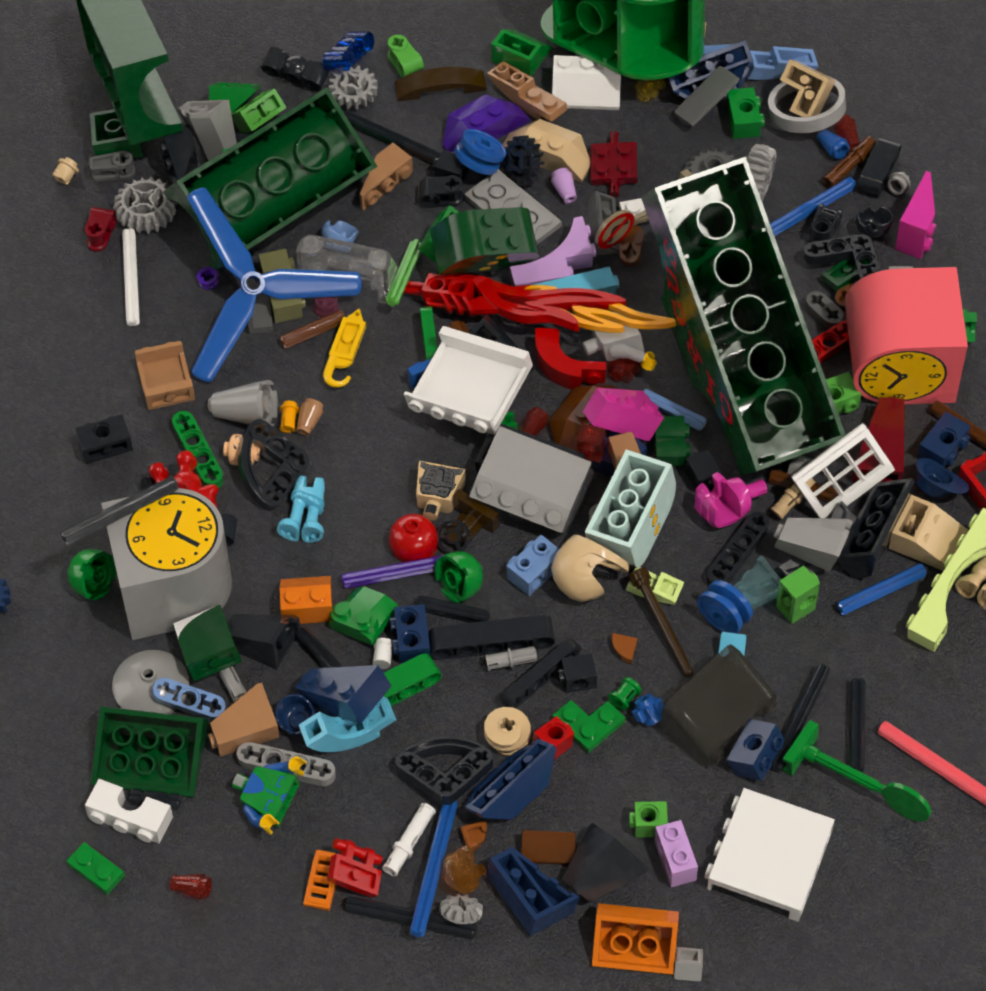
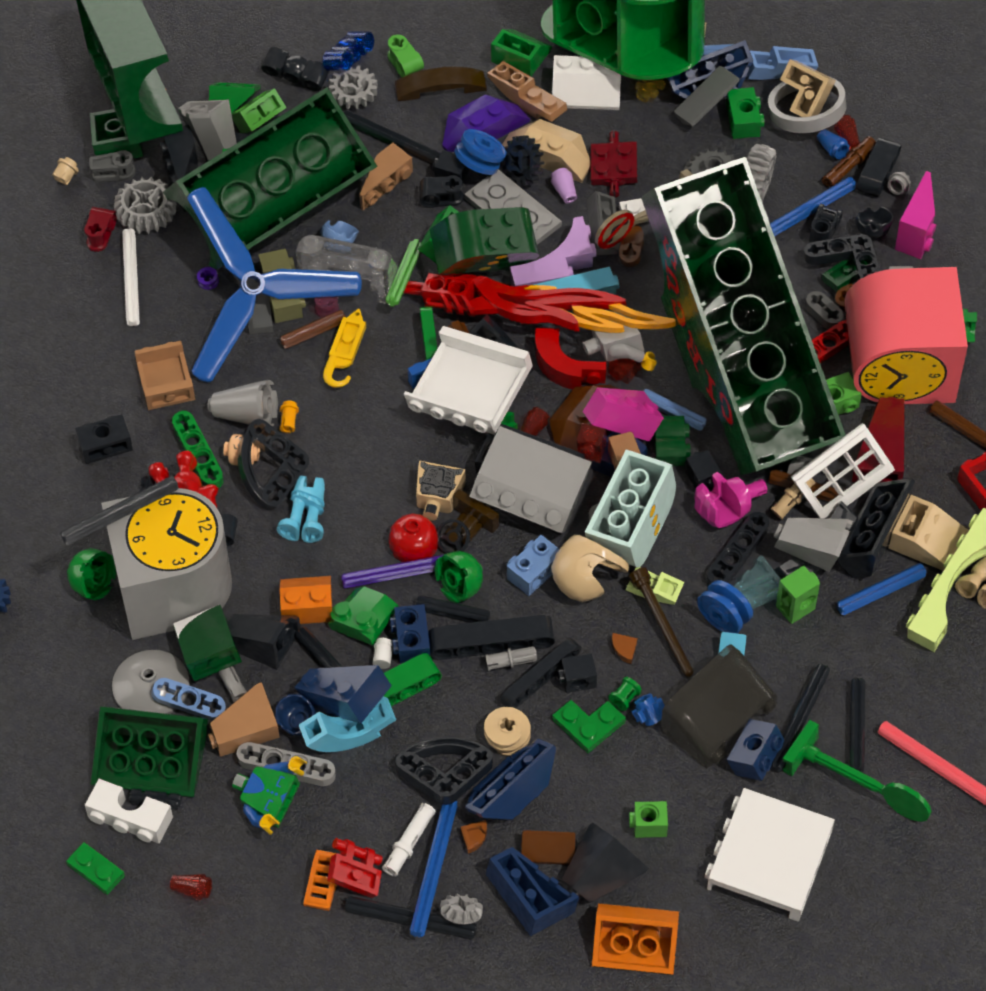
medium nougat cone [296,398,324,436] -> none
clear orange hair [443,845,486,894] -> none
red brick [532,716,574,760] -> none
lavender brick [654,820,698,887] -> none
light grey slope [674,947,703,982] -> none
dark blue piece [915,458,969,499] -> none
dark blue brick [917,411,971,468] -> none

